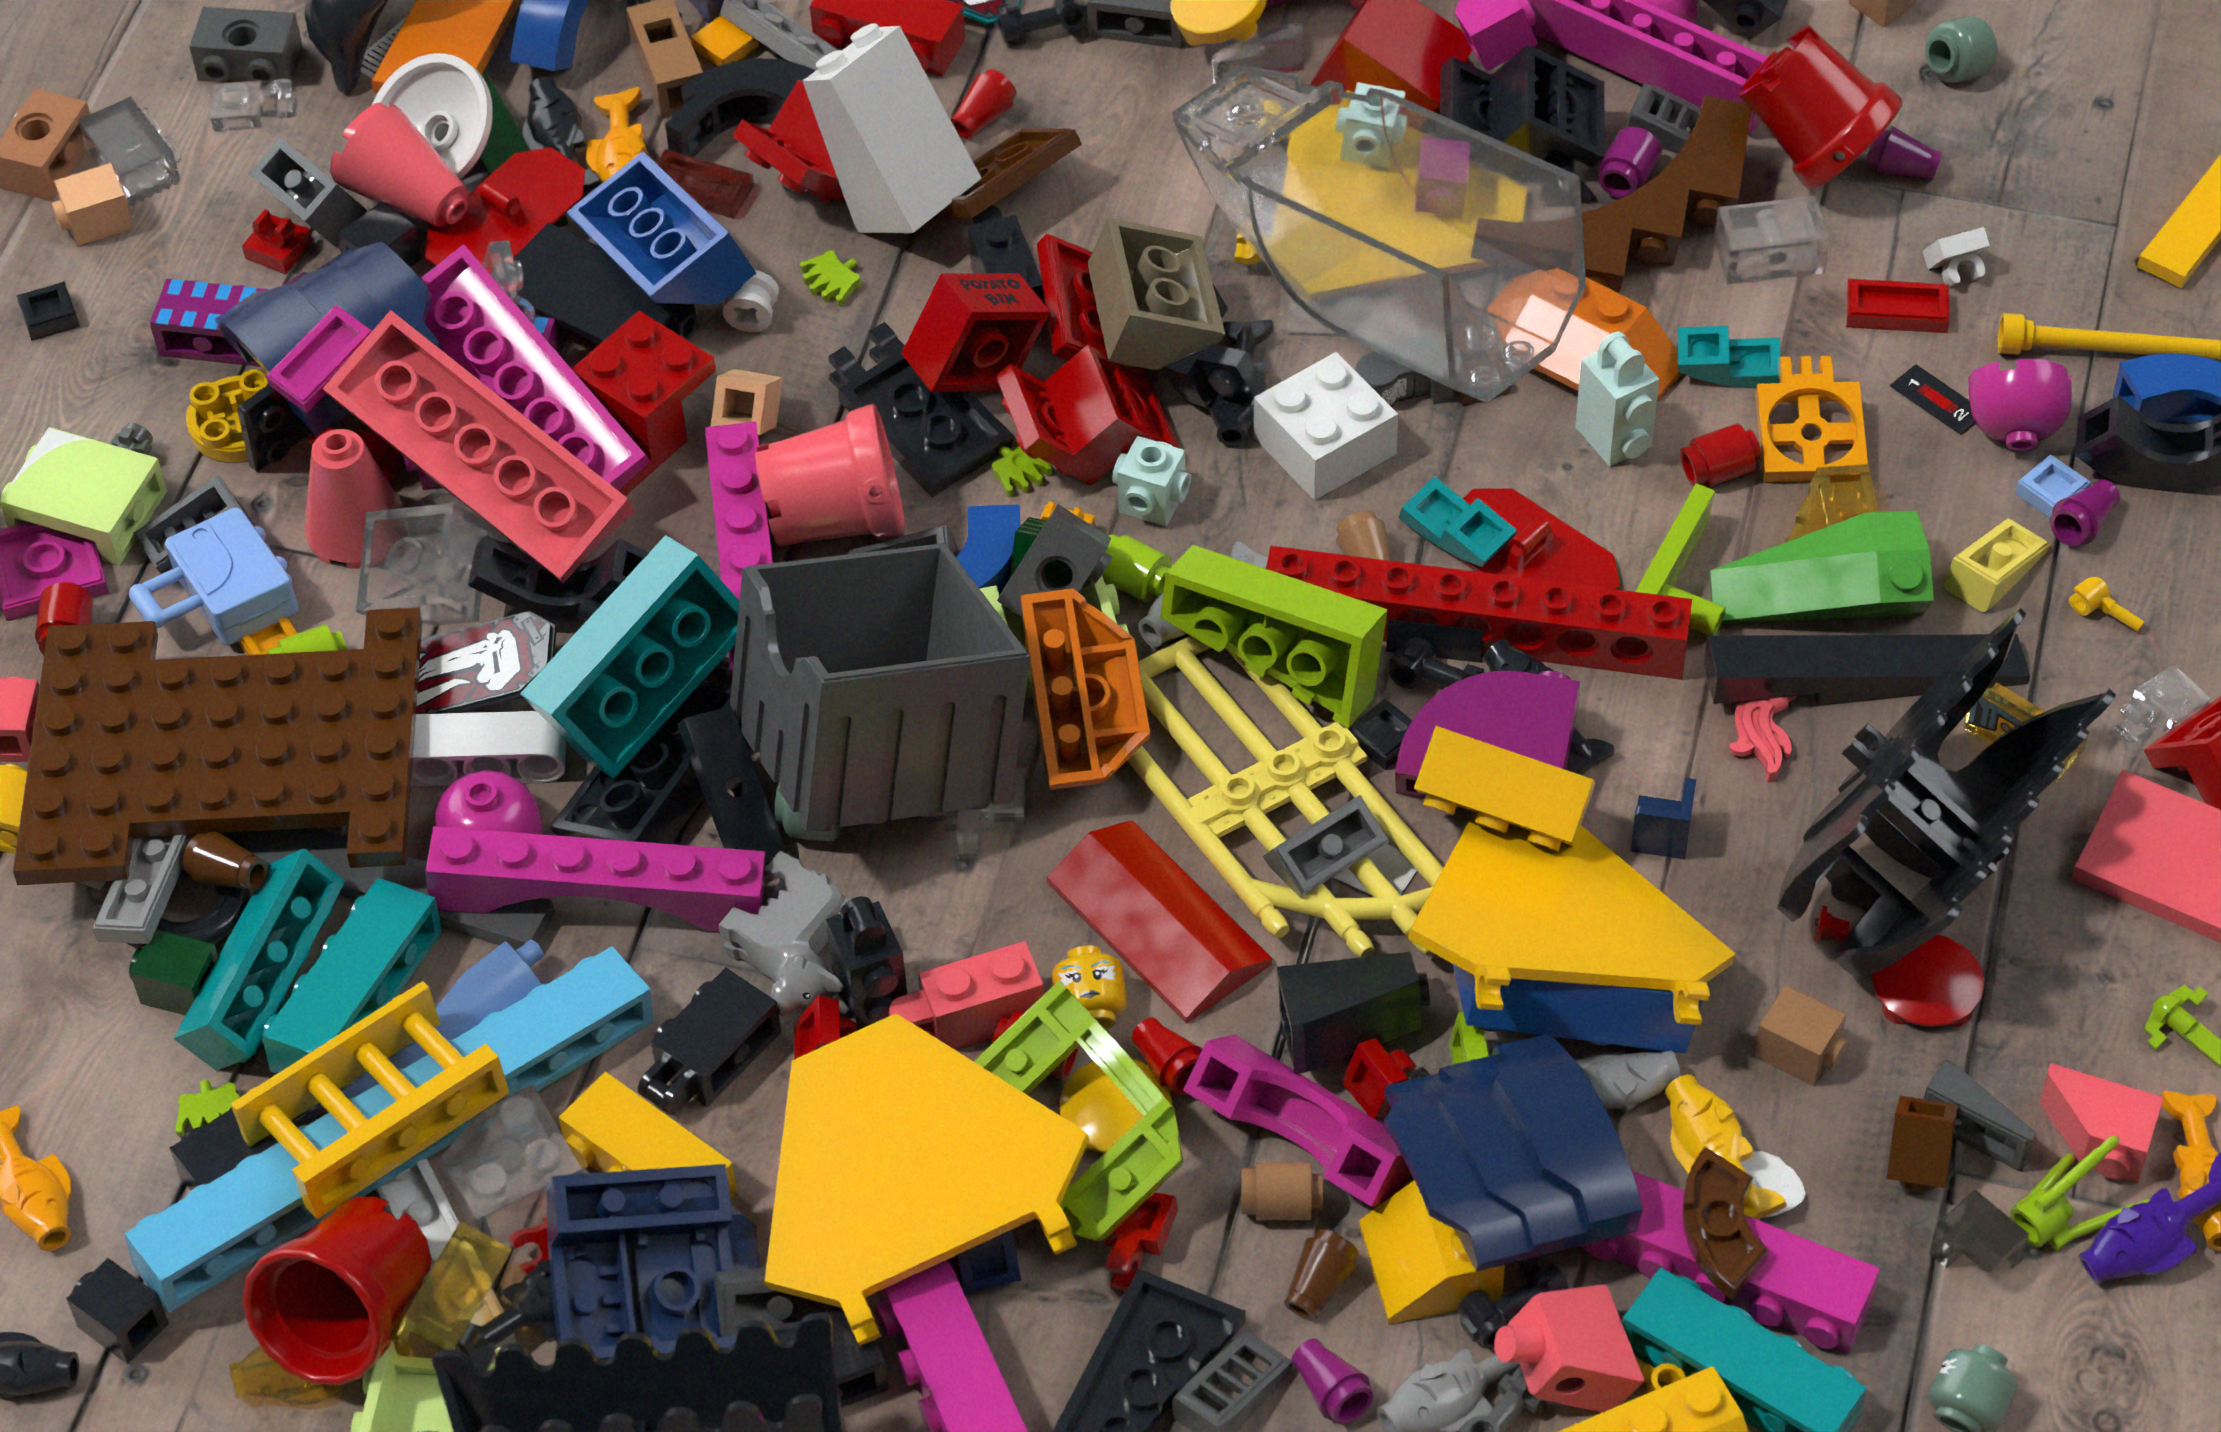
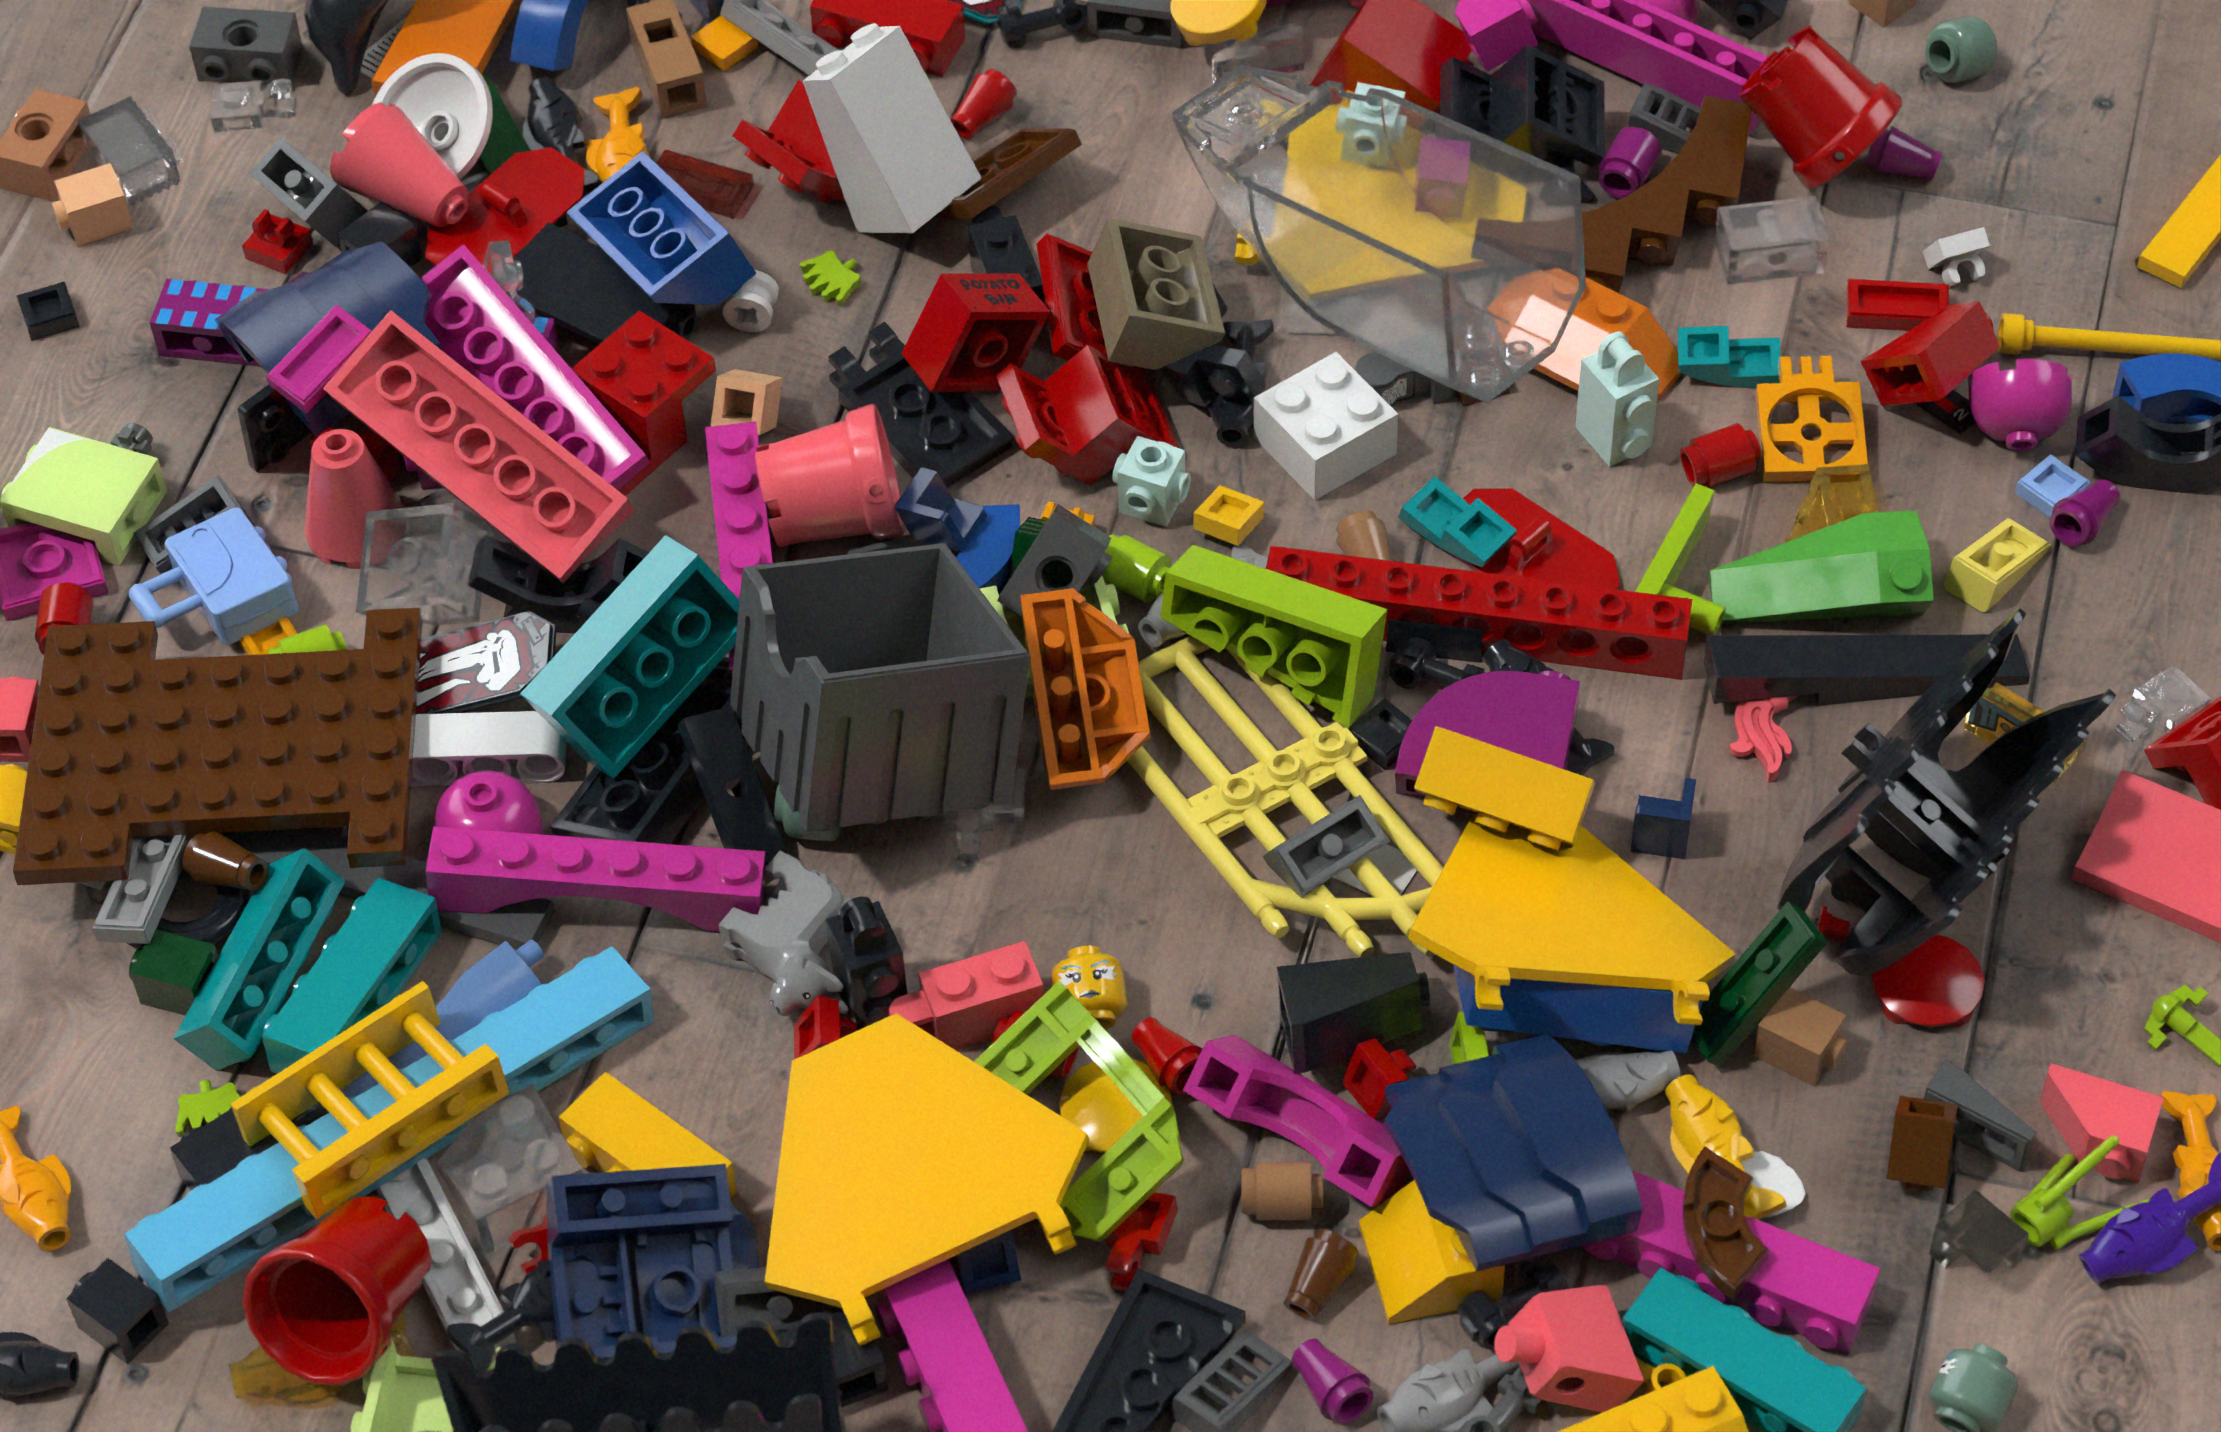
yellow tile [186,369,268,462] -> none
clear yellow panel [394,1221,512,1350] -> none
black brick [637,967,781,1115] -> none
black arch [665,58,816,166] -> none
lime piece [992,445,1052,497] -> none
red slope [1047,820,1272,1024] -> none
yellow hand [2069,577,2145,632] -> none
none -> dark blue panel [895,467,987,553]
none -> yellow plate [1193,485,1265,546]
none -> dark green tile [1691,901,1828,1067]
none -> red slope [1860,301,2000,406]

